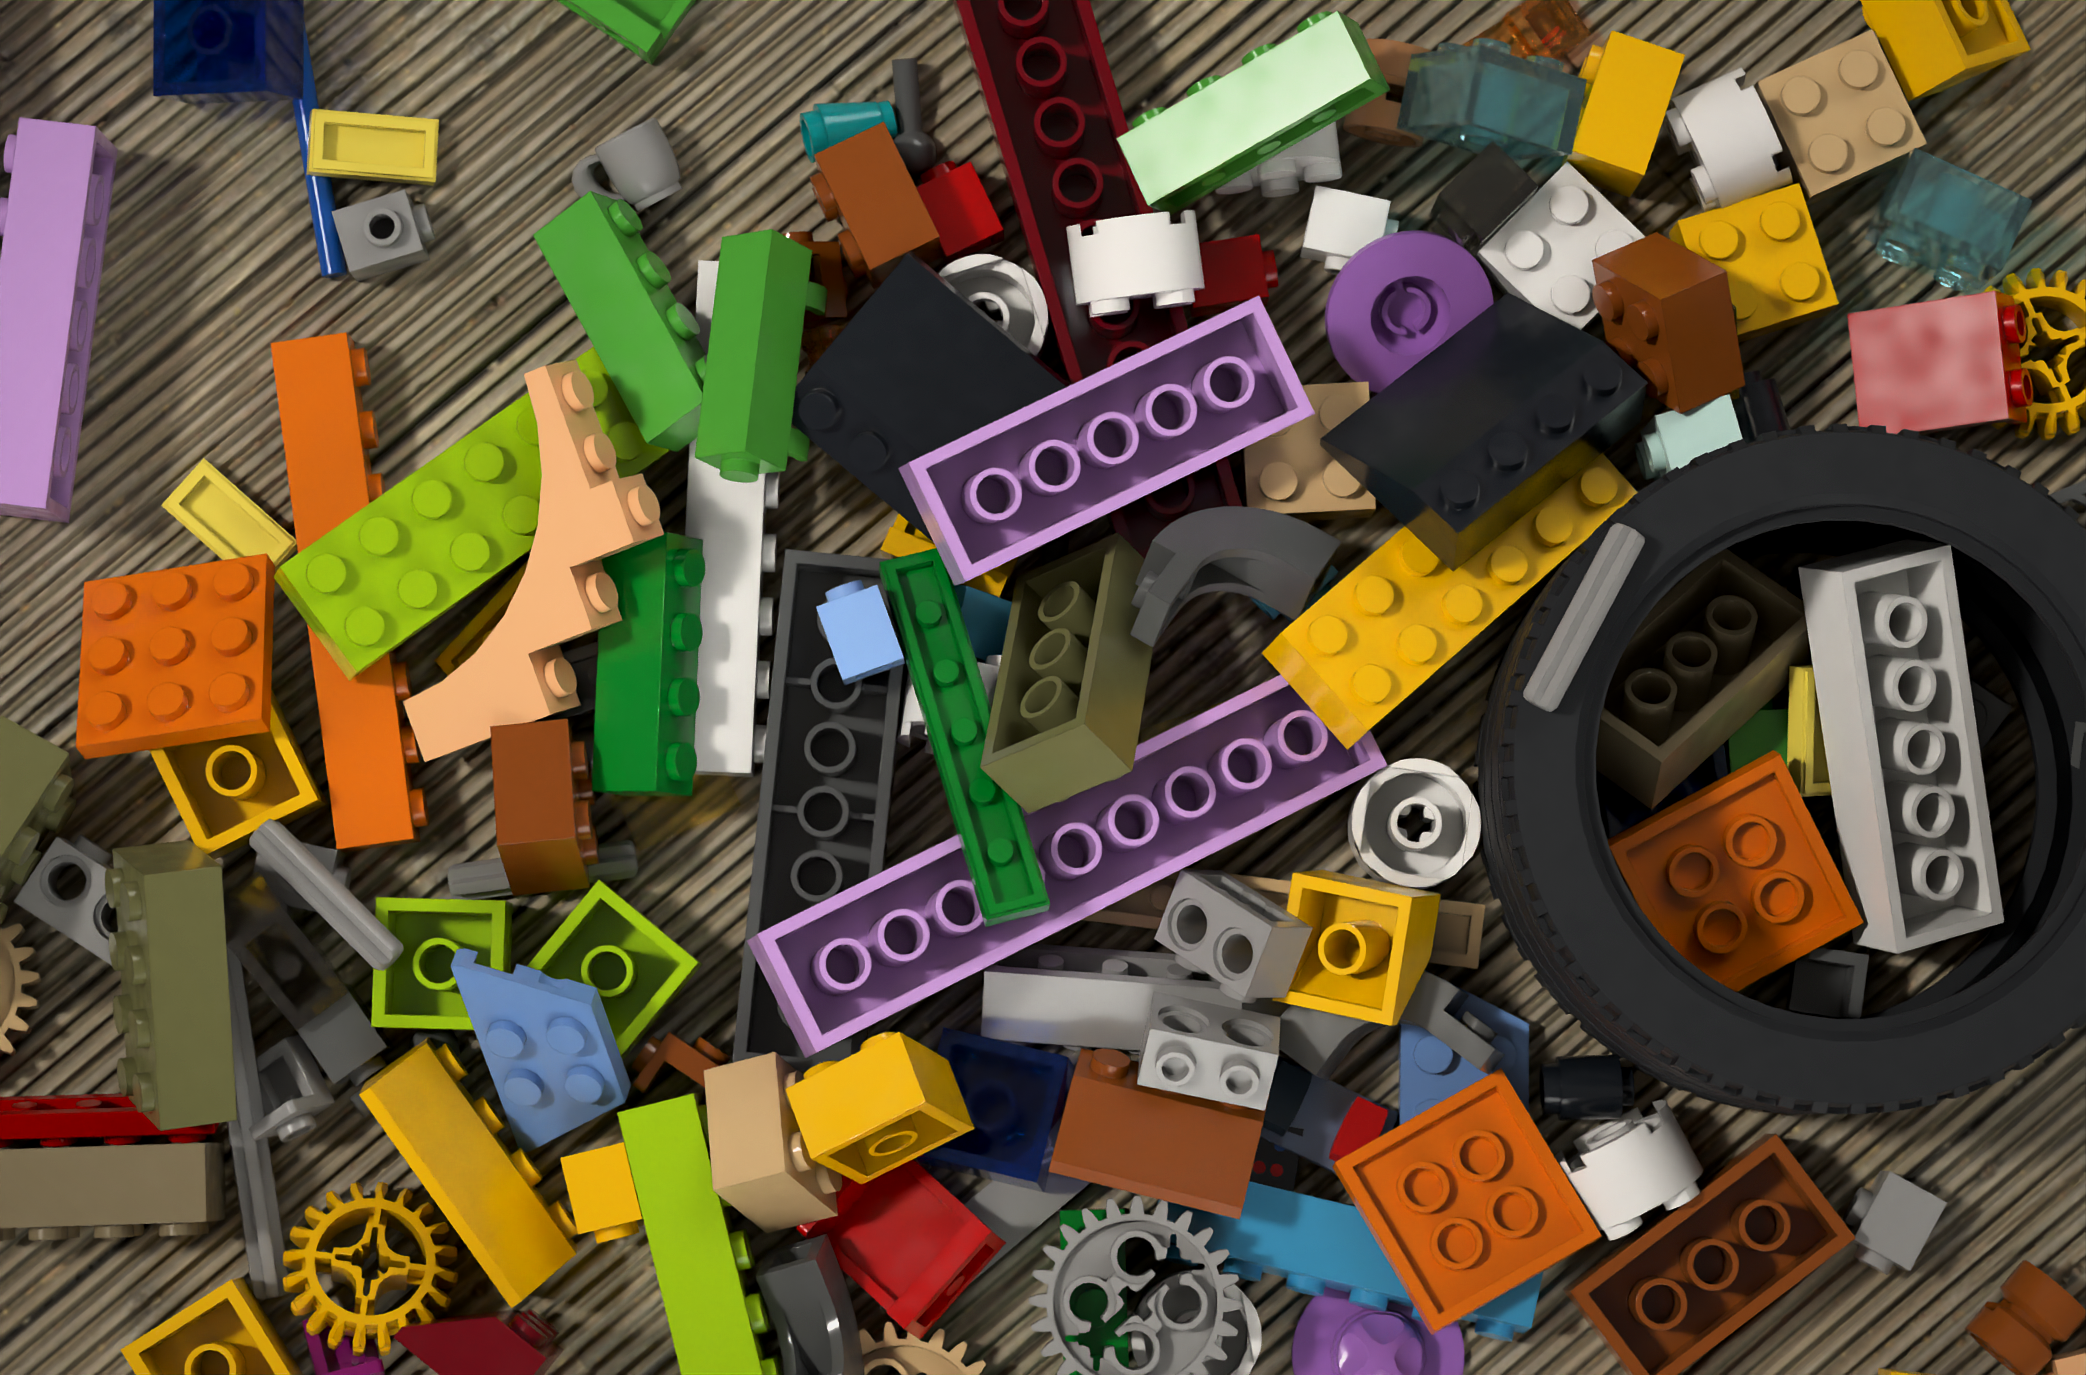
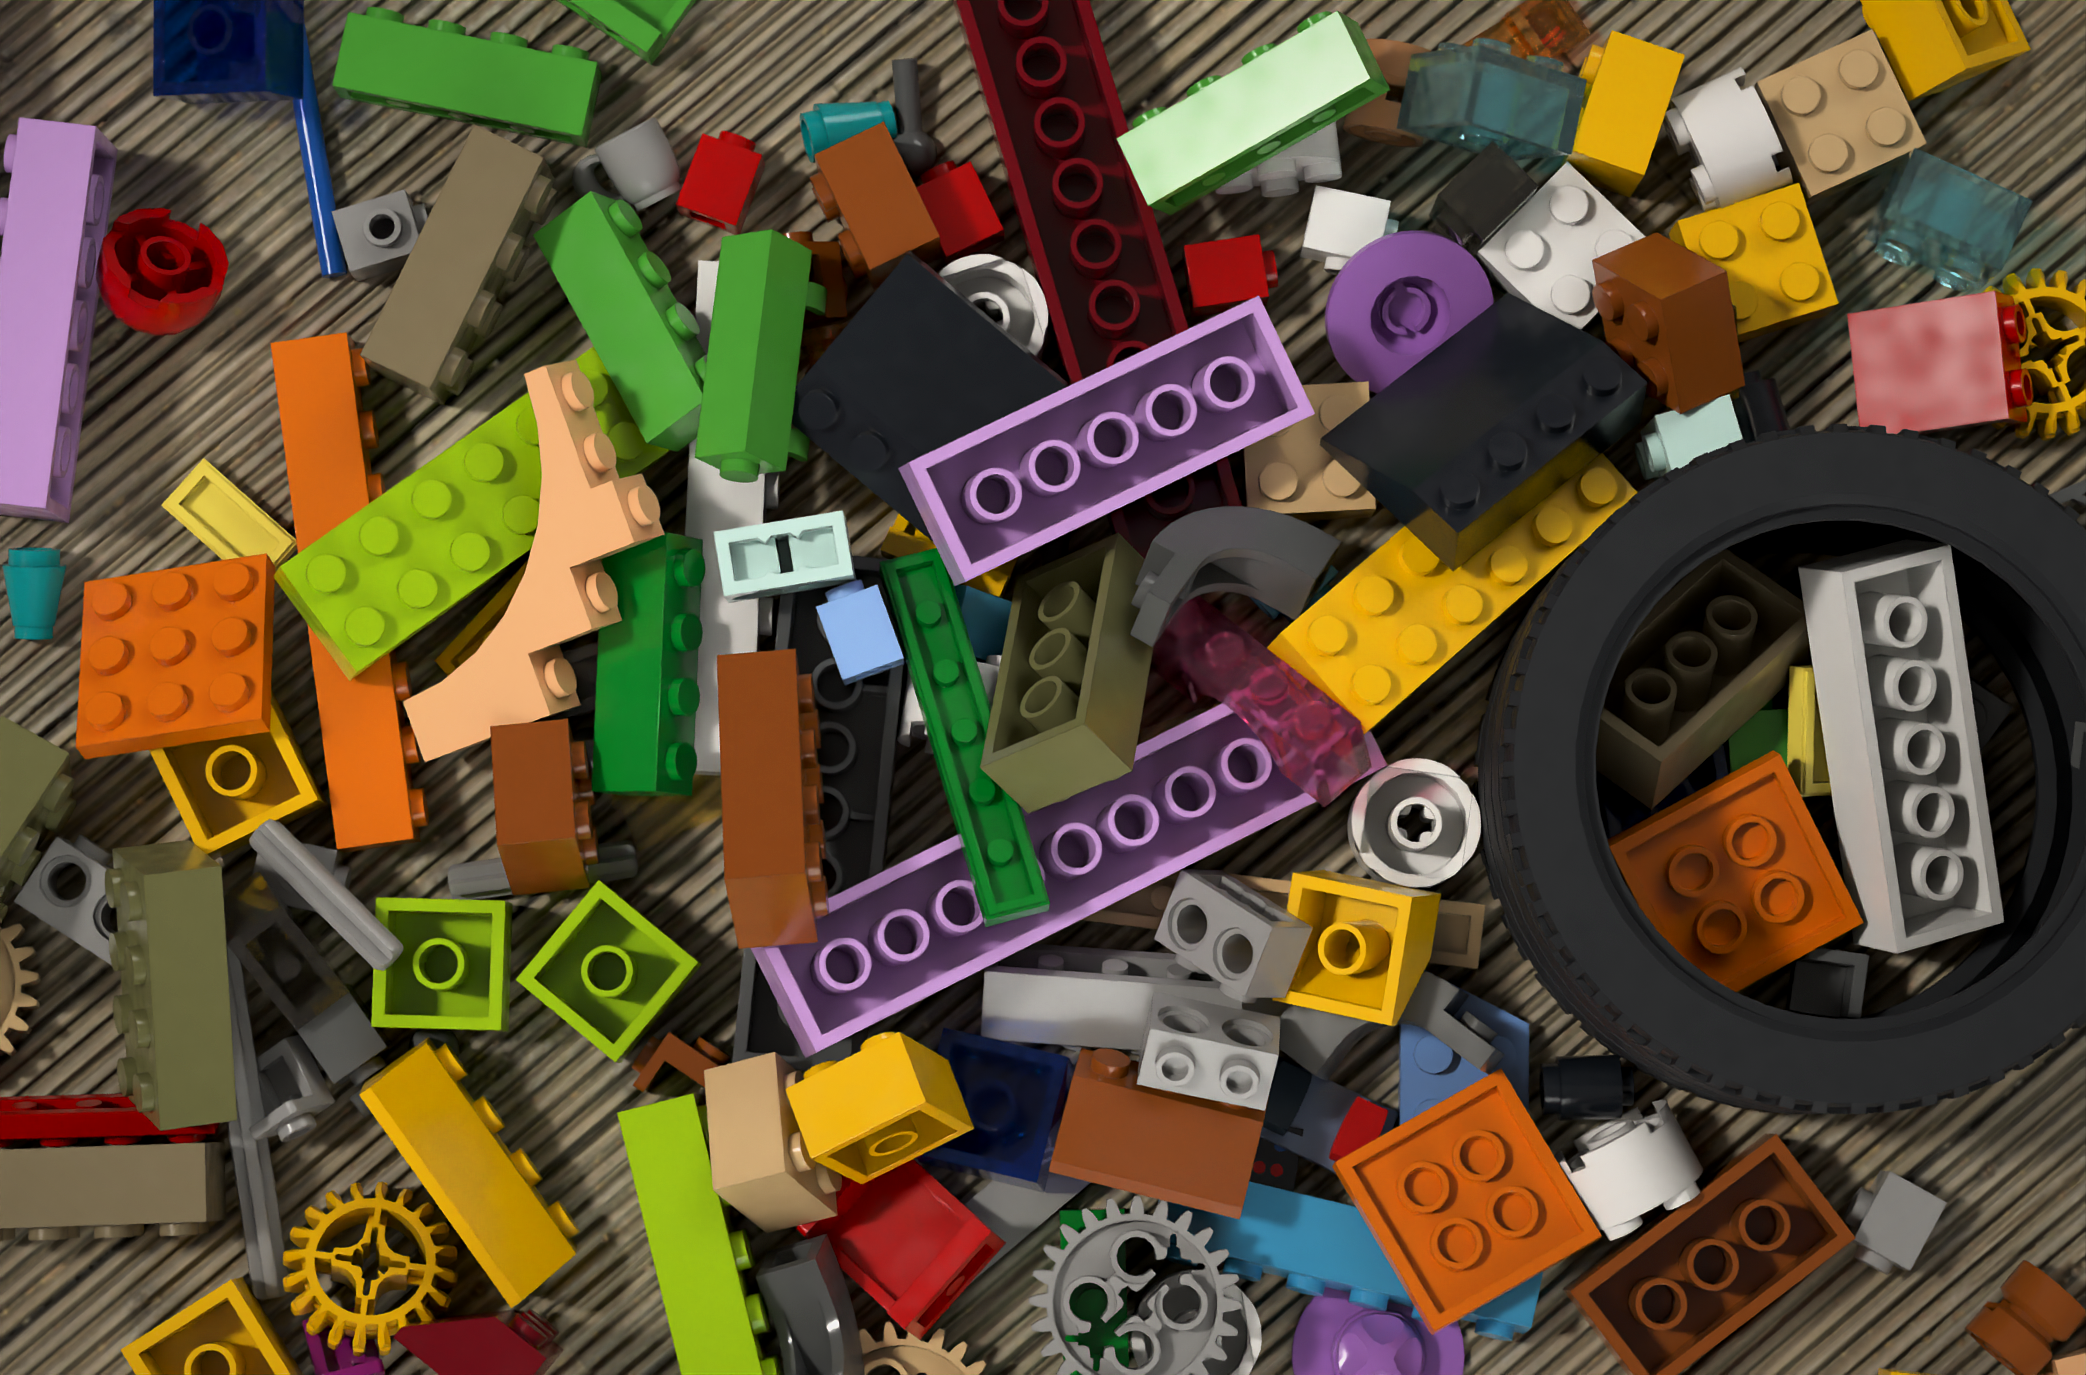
light yellow tile [306,109,439,186] -> none
medium blue wing [450,949,631,1152] -> none
yellow brick [560,1142,643,1243] -> none
white brick [1066,210,1205,318] -> none
light grey axle [1523,523,1645,712] -> none
none -> teal cone [2,547,67,640]
none -> red cylinder [96,208,229,336]
none -> bright green brick [332,7,602,148]
none -> dark tan brick [360,124,558,405]
none -> red brick [676,131,765,235]
none -> light aqua brick [714,510,856,603]
none -> dark orange brick [717,649,829,949]
none -> clear pink arch [1151,595,1372,807]

